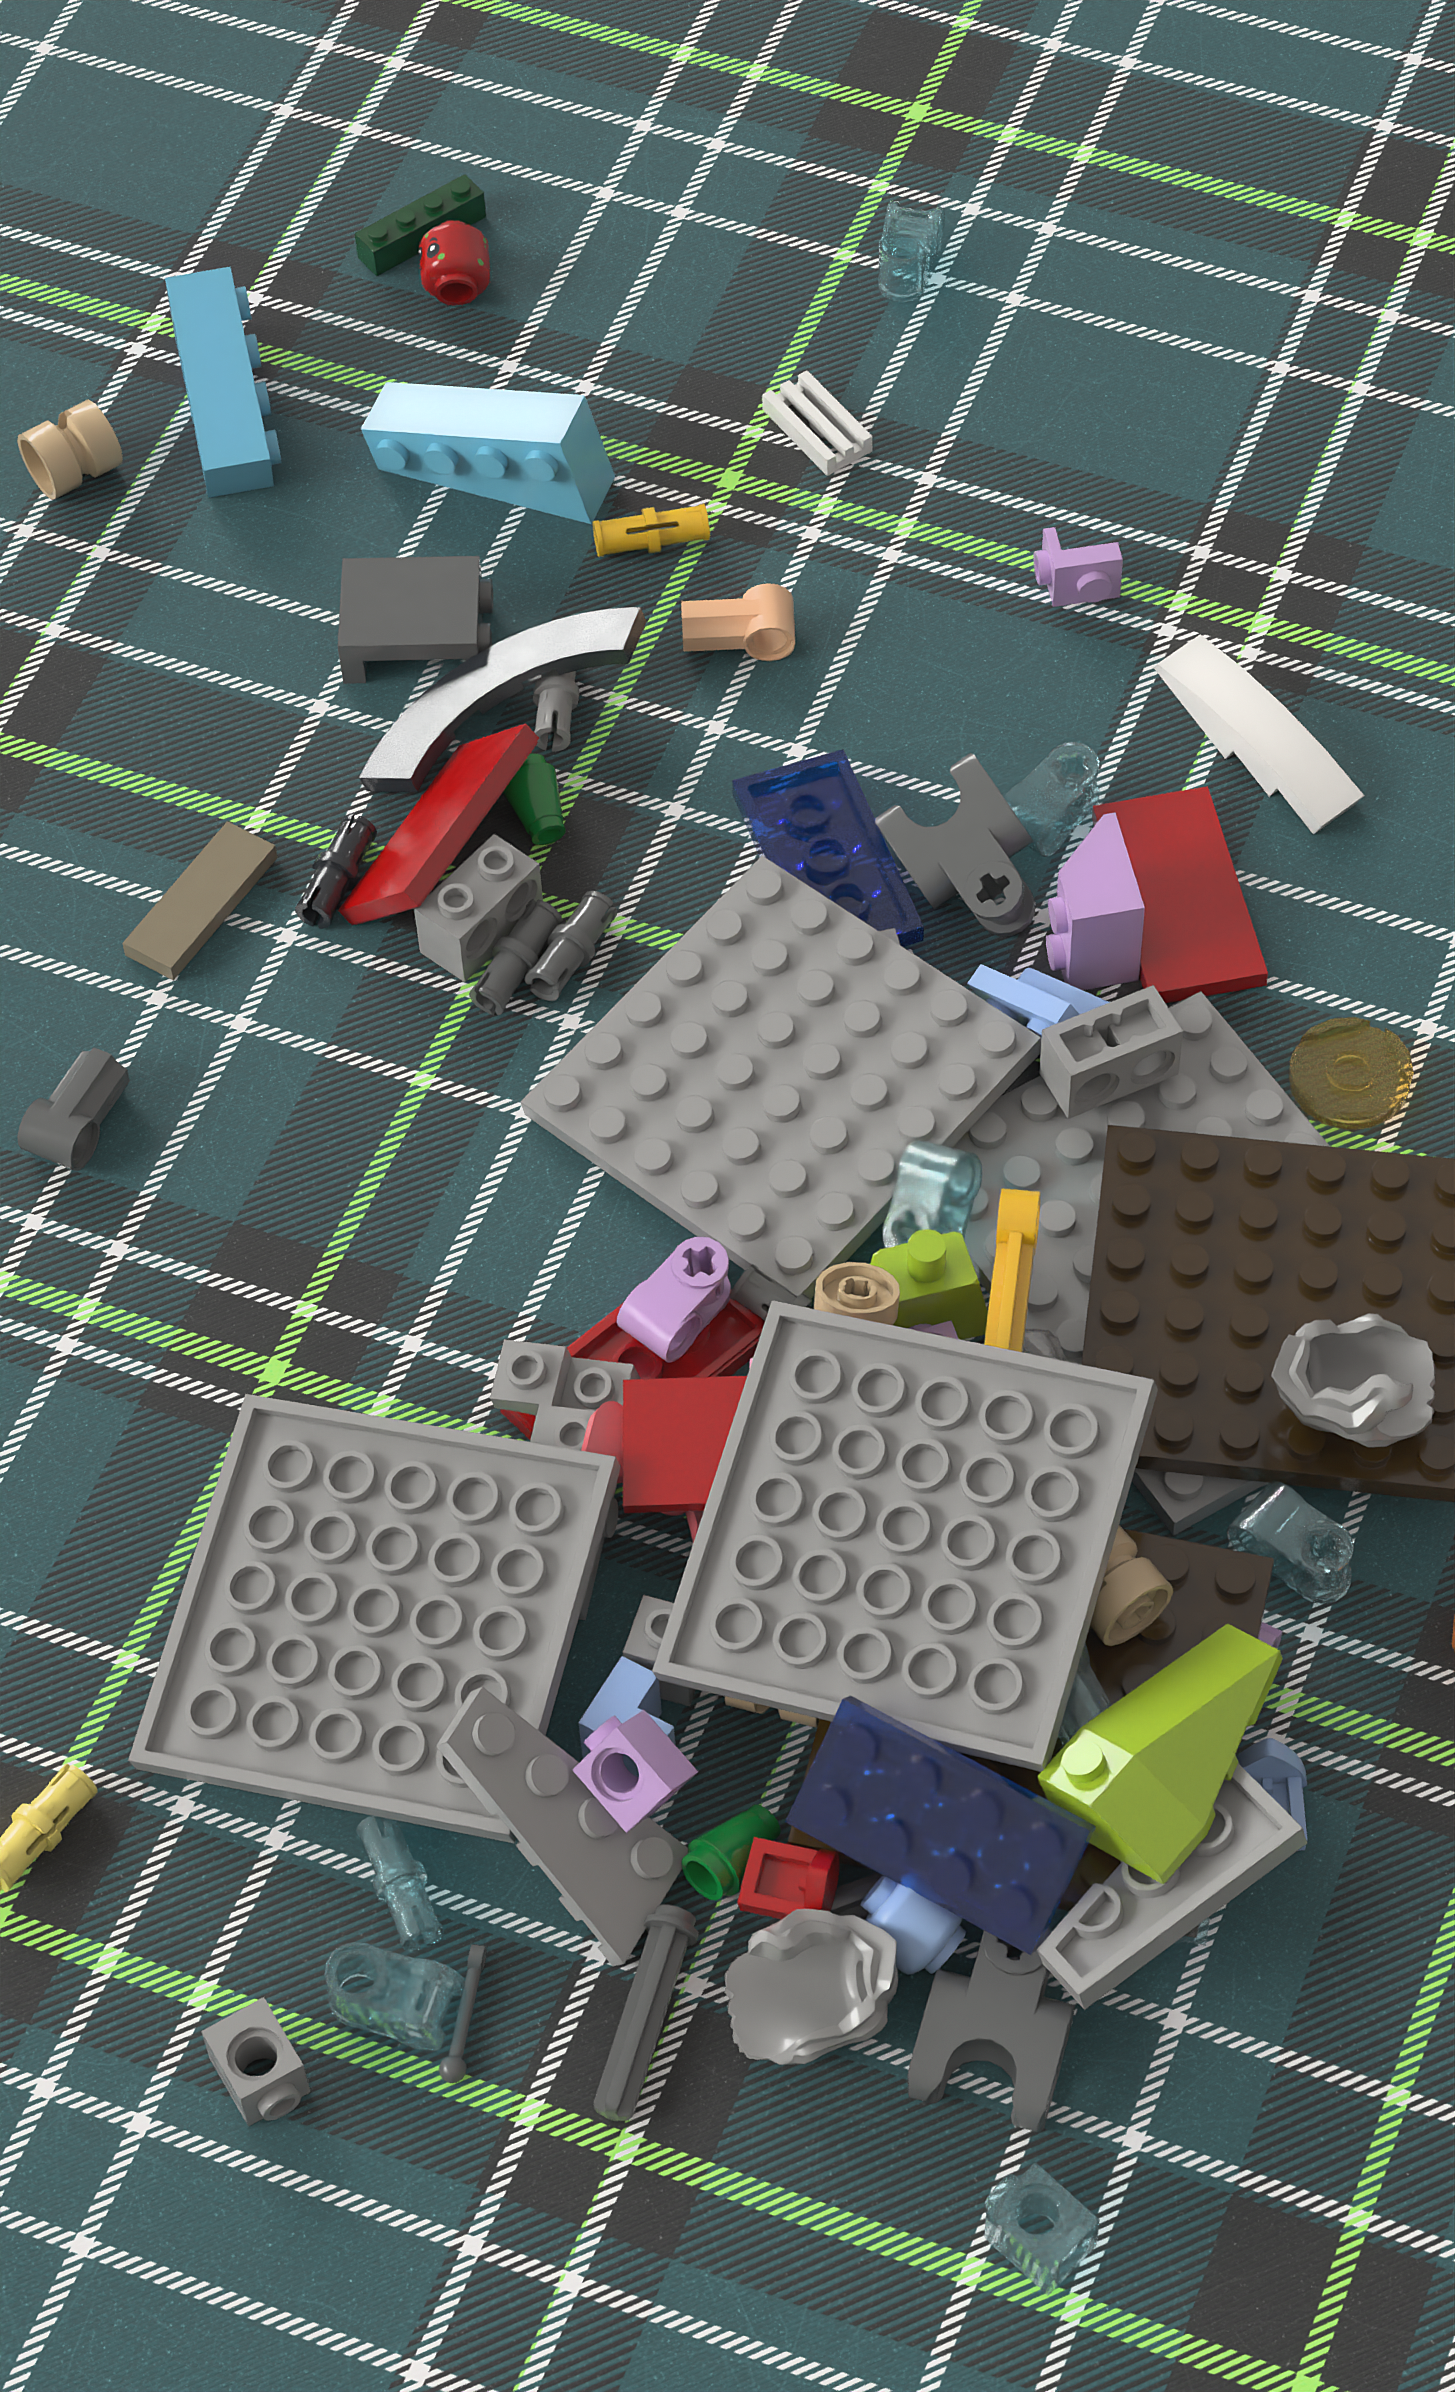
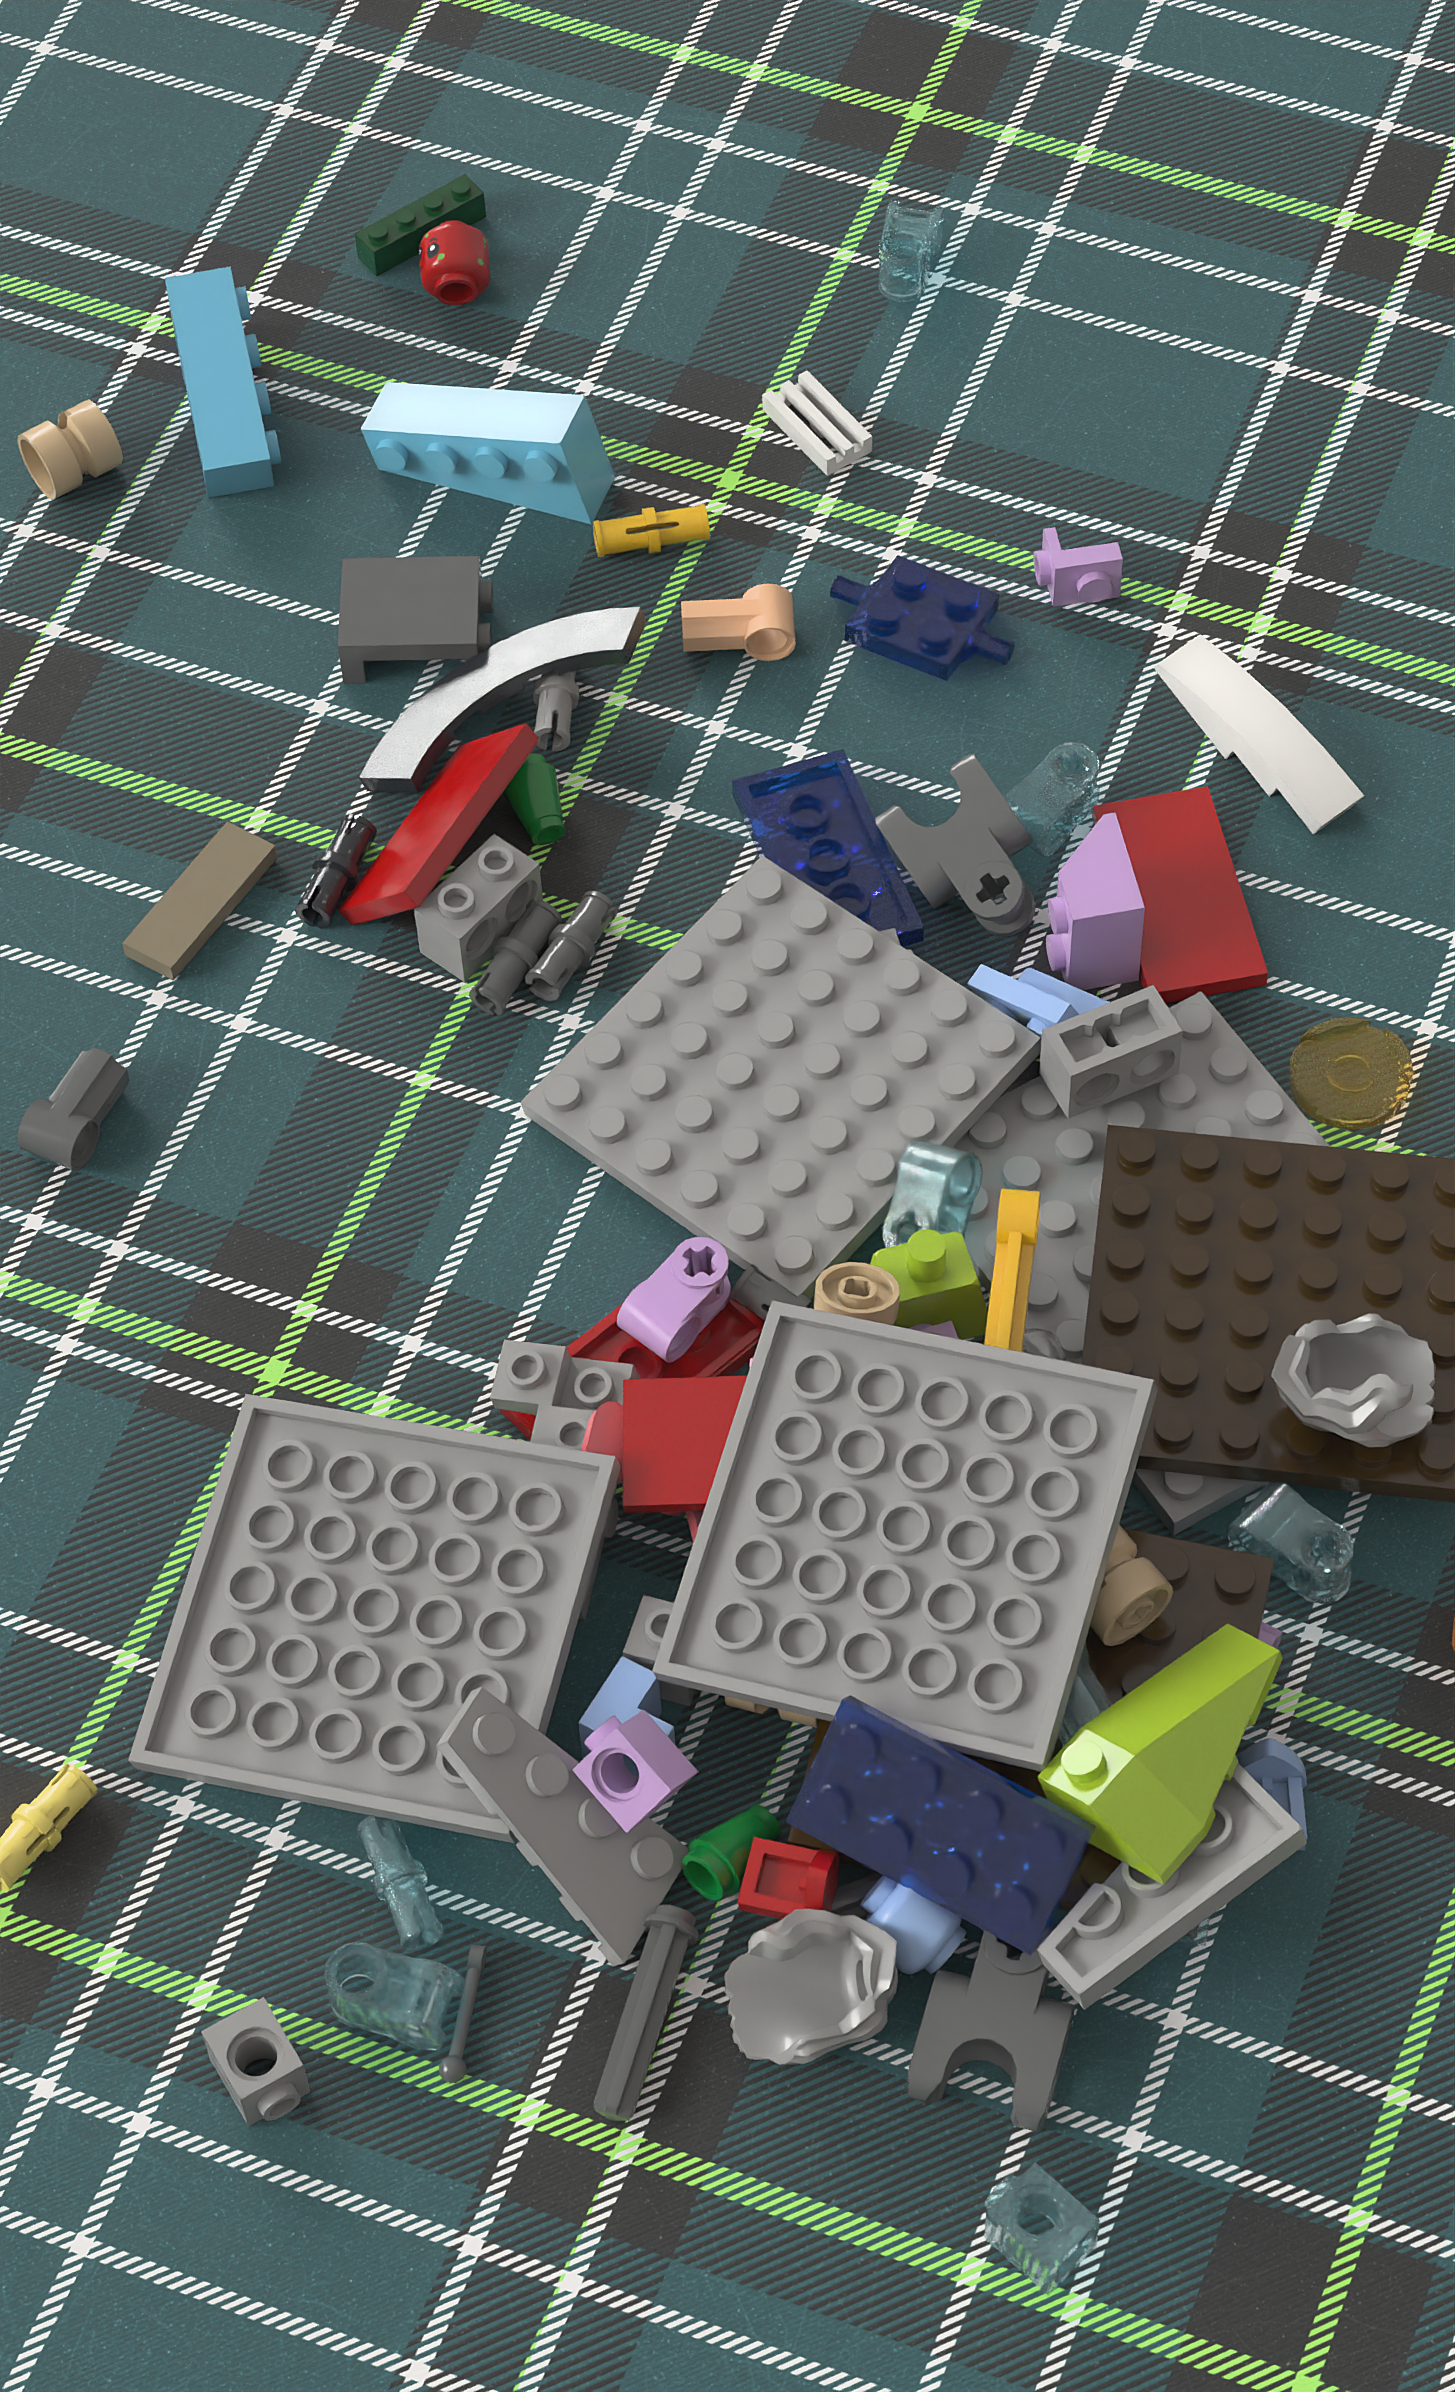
none -> clear blue plate [830,555,1015,681]

